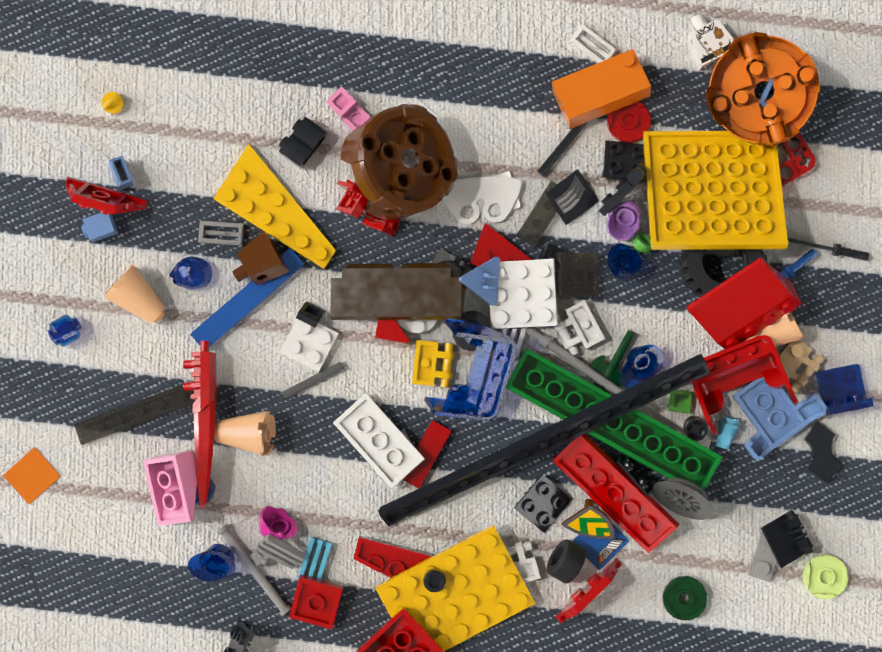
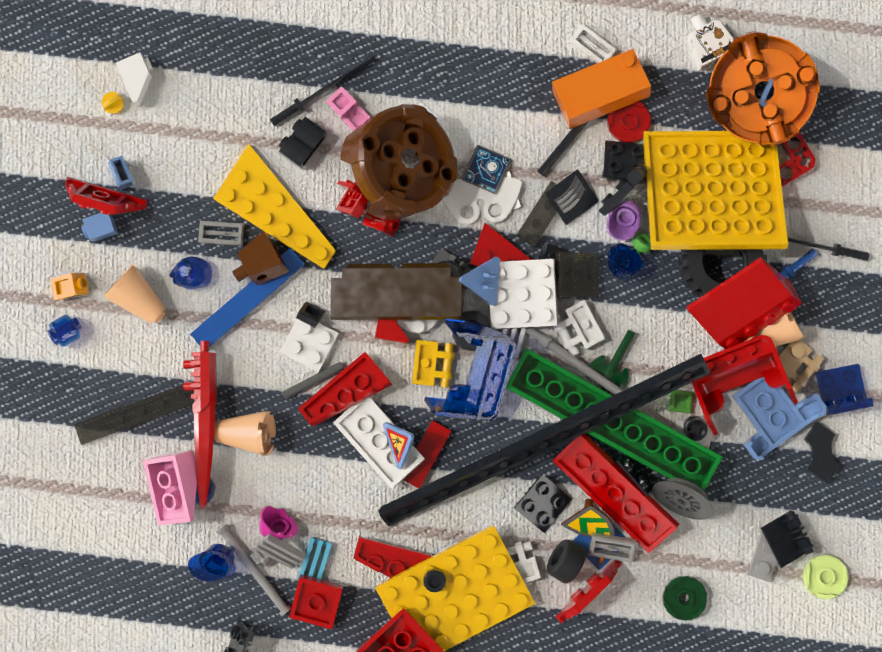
orange sticker [3,447,60,504] -> none
clear blue piece [620,344,664,389] -> none
medium azure cone [716,415,740,449] -> none
none -> light orange bracket [51,273,89,300]
none -> white slope [116,53,153,107]
none -> black sword [270,56,376,126]
none -> red wing [298,352,393,427]
none -> piece [383,422,414,469]
none -> sticker [462,145,512,194]
none -> light grey tile [588,532,636,562]

